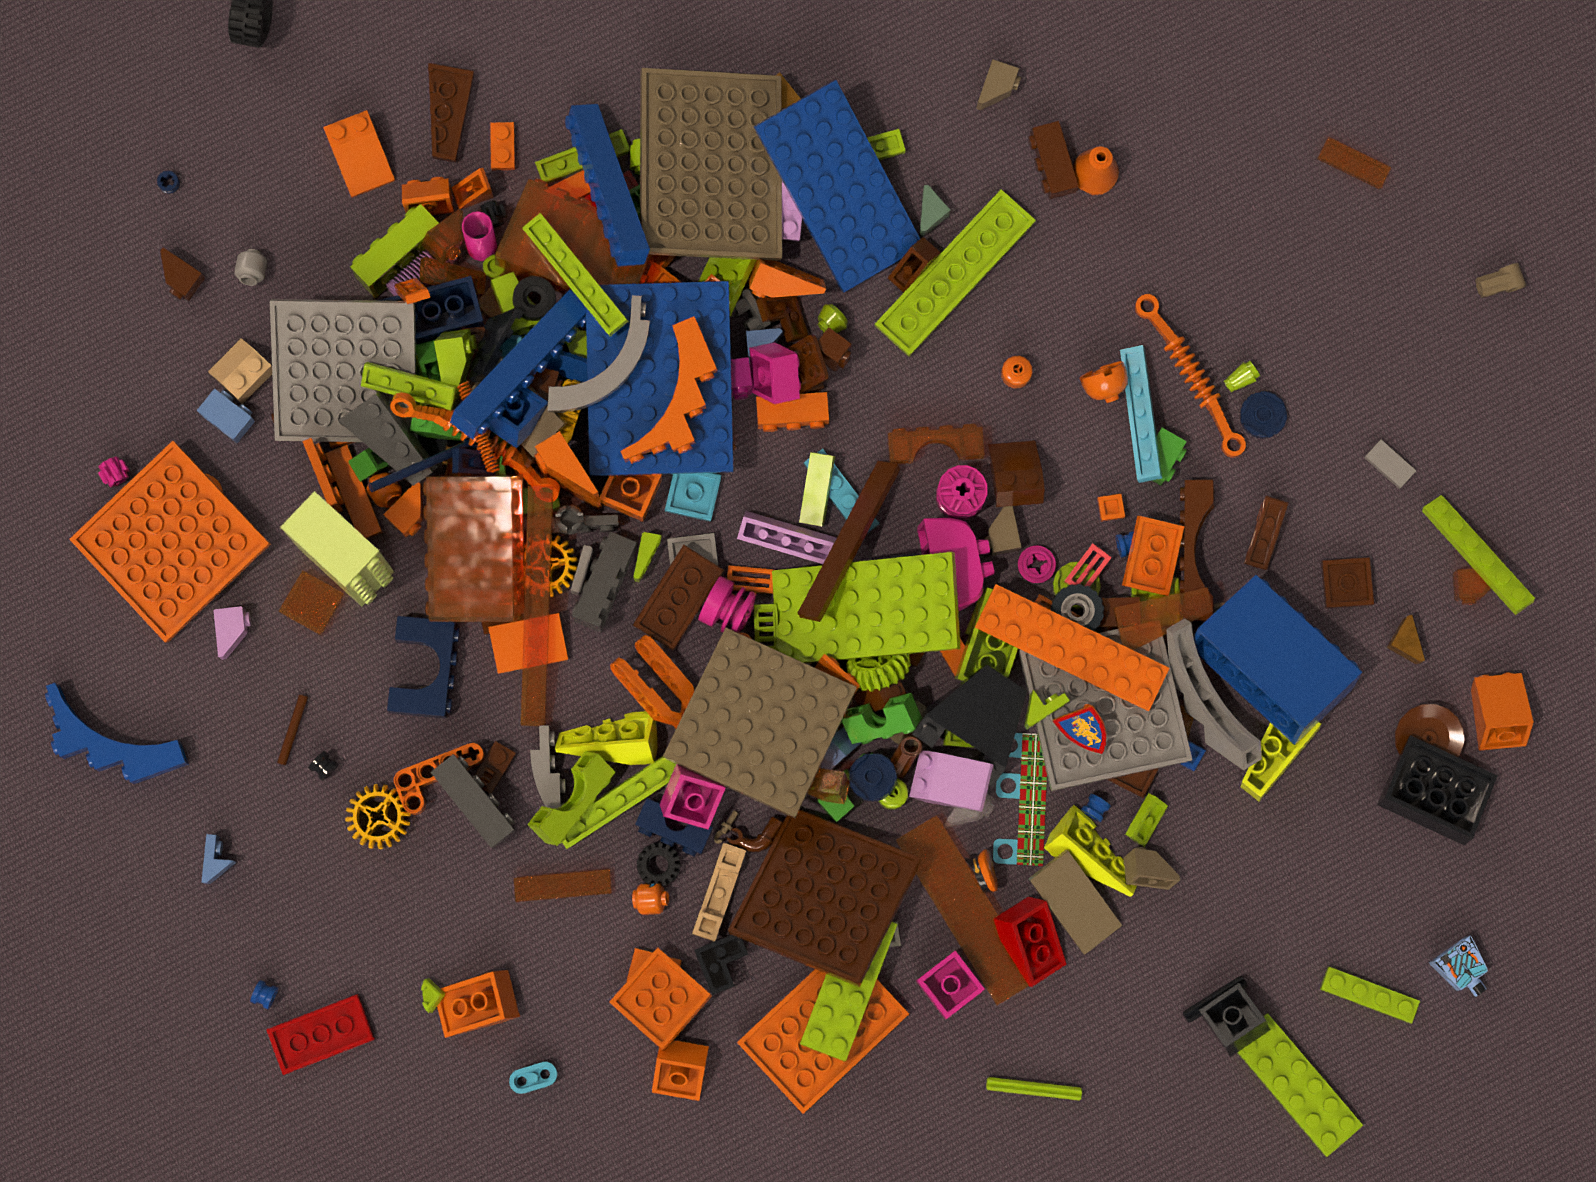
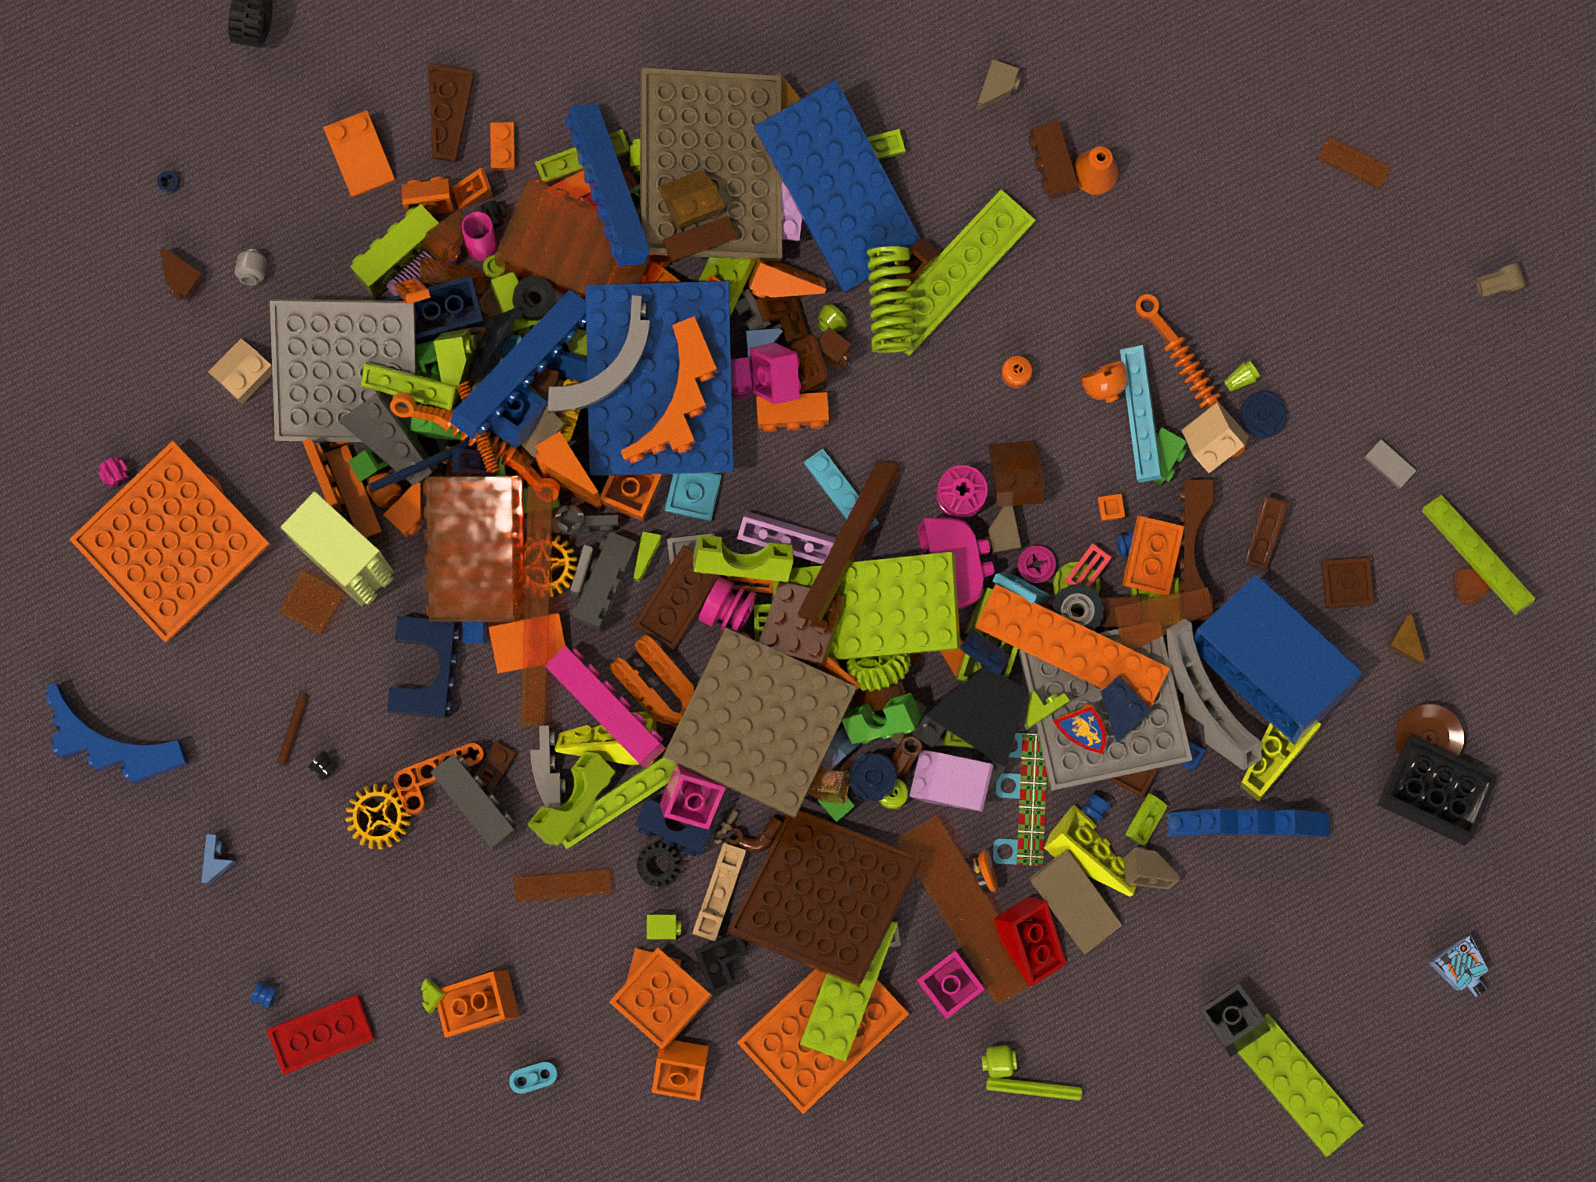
medium blue brick [197,388,255,443] -> none
lavender slope [213,606,251,660] -> none
lime plate [522,213,629,337] -> none
orange head [632,883,669,915] -> none
tile [799,452,835,527] -> none
clear orange arch [887,424,985,464] -> none
sand green slope [919,185,950,237] -> none
clear slope [943,794,995,828] -> none
black axle [1183,976,1248,1023] -> none
lime plate [1320,967,1420,1024] -> none
orange slope [1471,672,1534,751] -> none
none -> blue tile [462,619,487,643]
none -> dark pink brick [545,646,666,769]
none -> lime brick [647,915,681,940]
none -> pearl gold slope [658,170,725,230]
none -> reddish brown tile [662,216,737,263]
none -> lime arch [693,535,793,582]
none -> reddish brown plate [759,581,847,666]
none -> lime piece [867,246,914,353]
none -> dark blue plate [960,629,1011,676]
none -> lime head [981,1045,1017,1078]
none -> medium azure tile [993,573,1051,604]
none -> dark blue wing [1101,675,1152,742]
none -> blue arch [1168,809,1329,838]
none -> tan slope [1182,401,1249,473]

